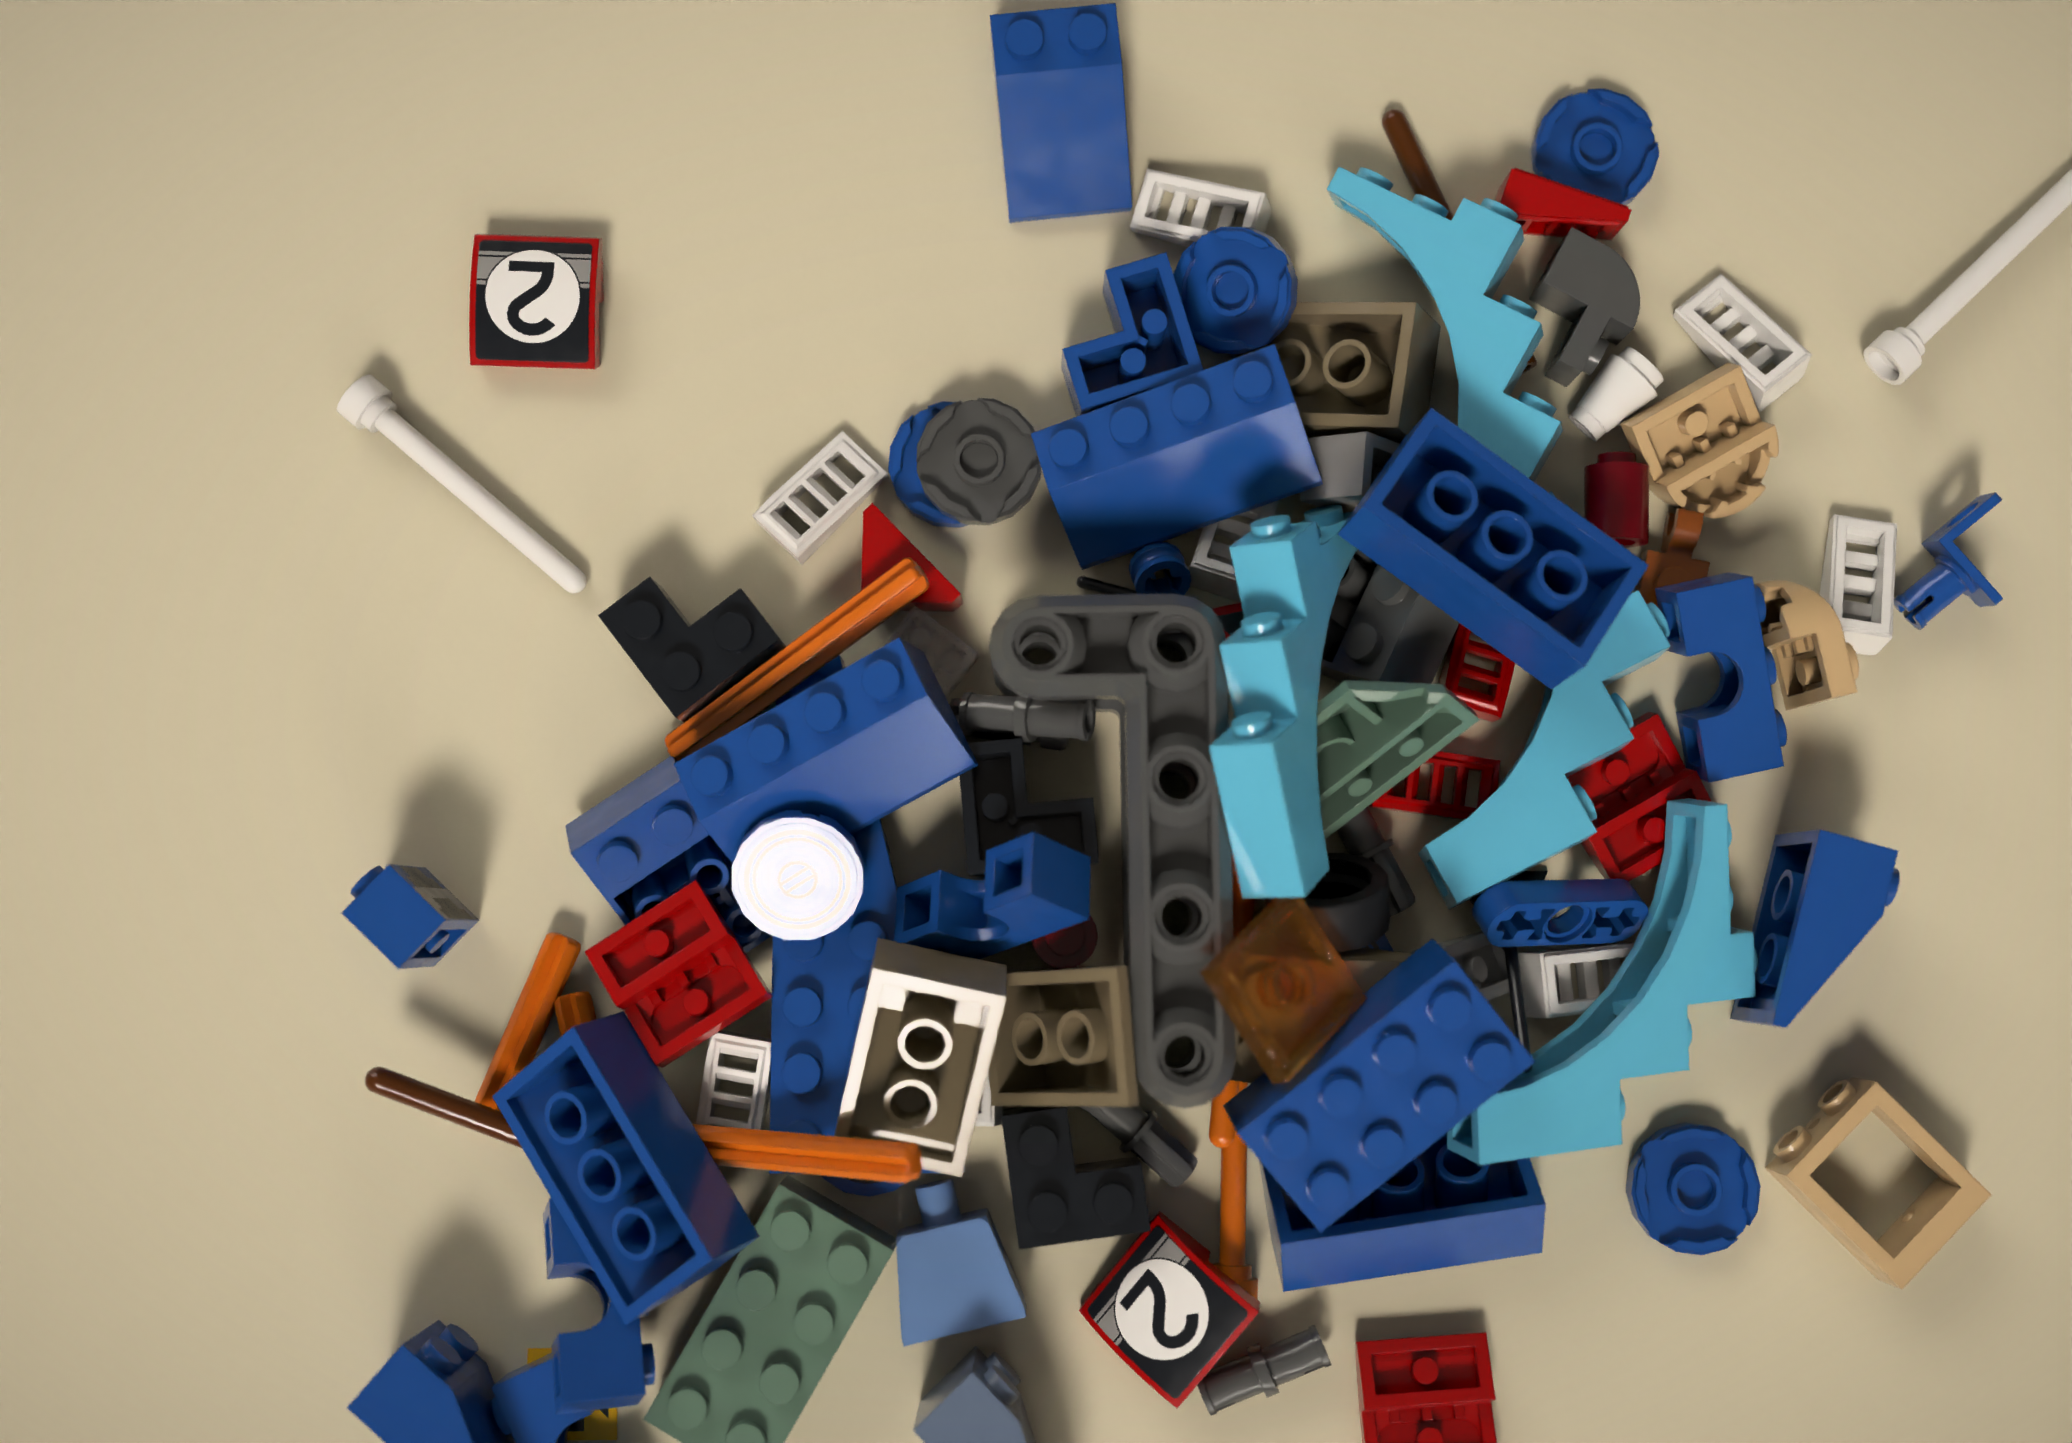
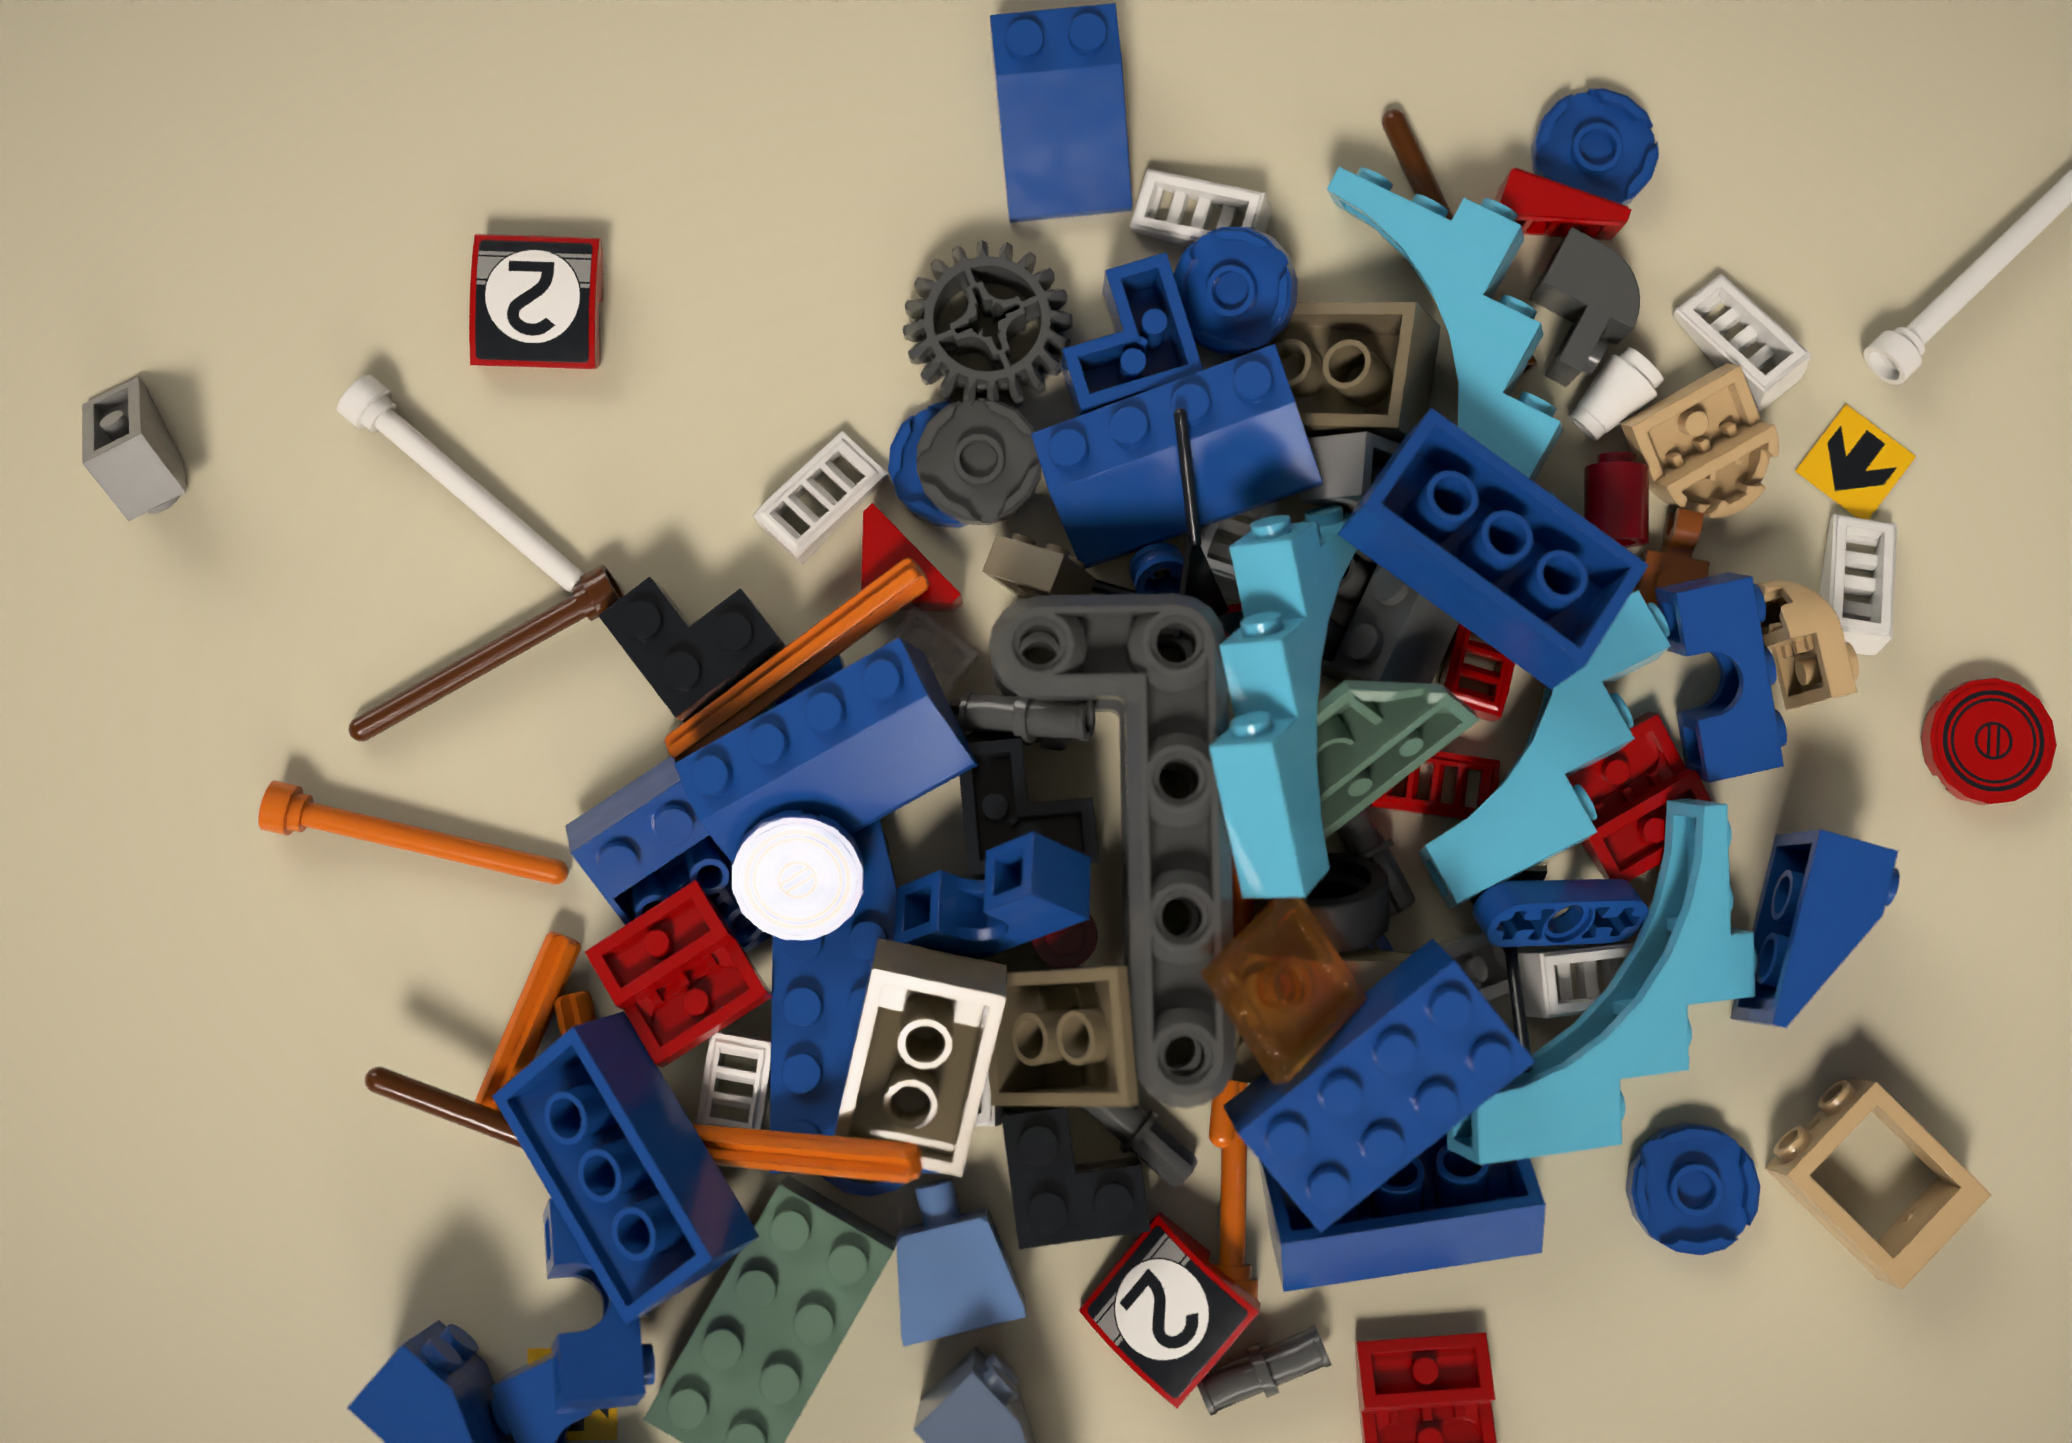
blue brick [342,864,479,969] -> none
blue bracket [1894,492,2003,630] -> none
none -> light grey slope [82,376,186,521]
none -> orange piece [258,780,569,885]
none -> reddish brown piece [348,564,624,742]
none -> dark grey gear [903,240,1073,407]
none -> dark tan piece [982,533,1096,598]
none -> black piece [1173,408,1229,637]
none -> yellow sticker [1795,404,1916,519]
none -> red tile [1921,678,2057,805]

